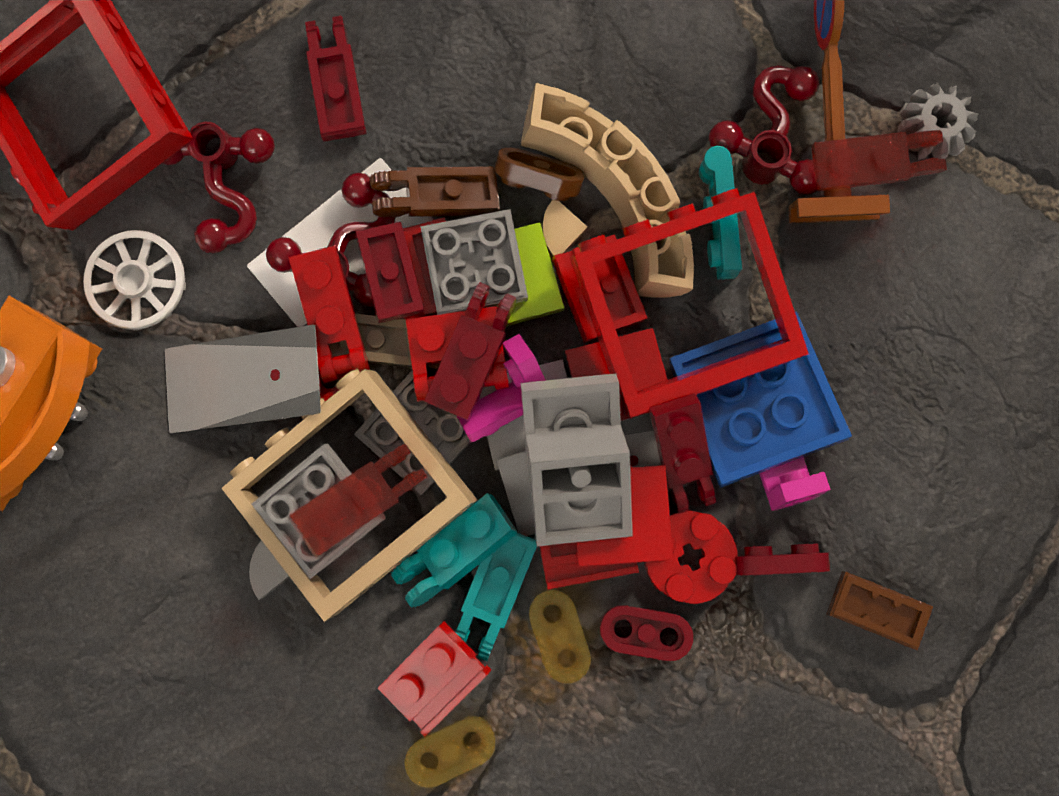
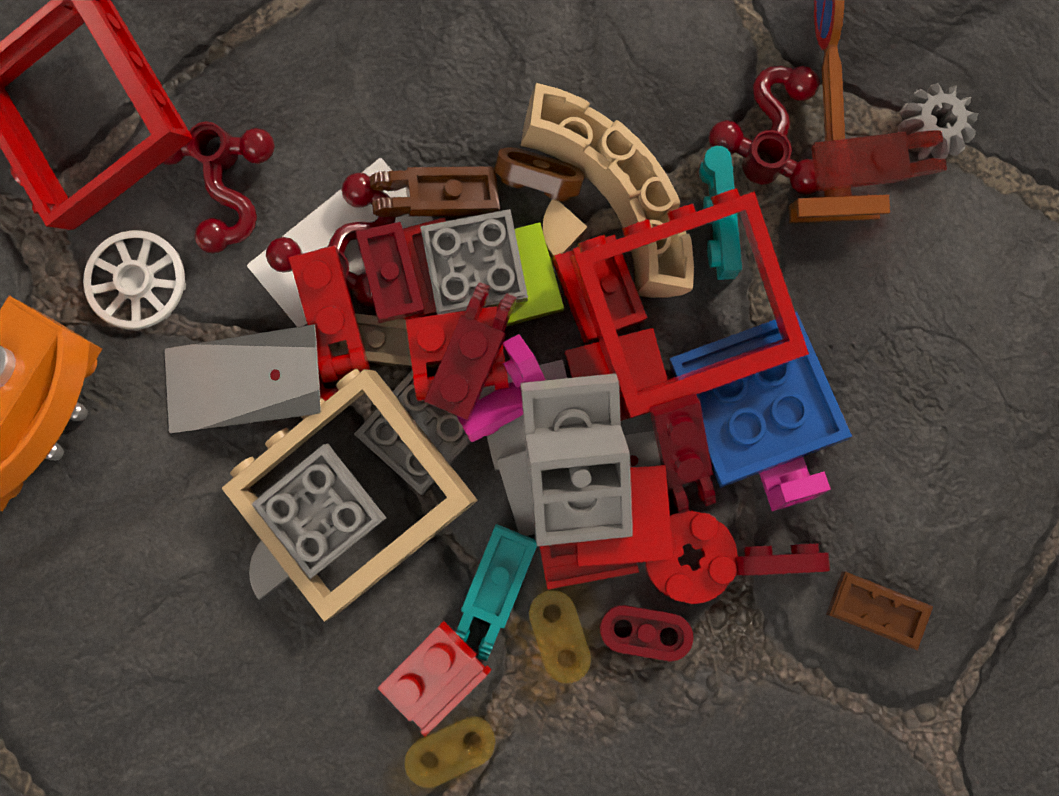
clear red hinge [288,444,428,558] -> none
dark red hinge [305,15,367,142] -> none
teal hinge [391,493,517,607] -> none

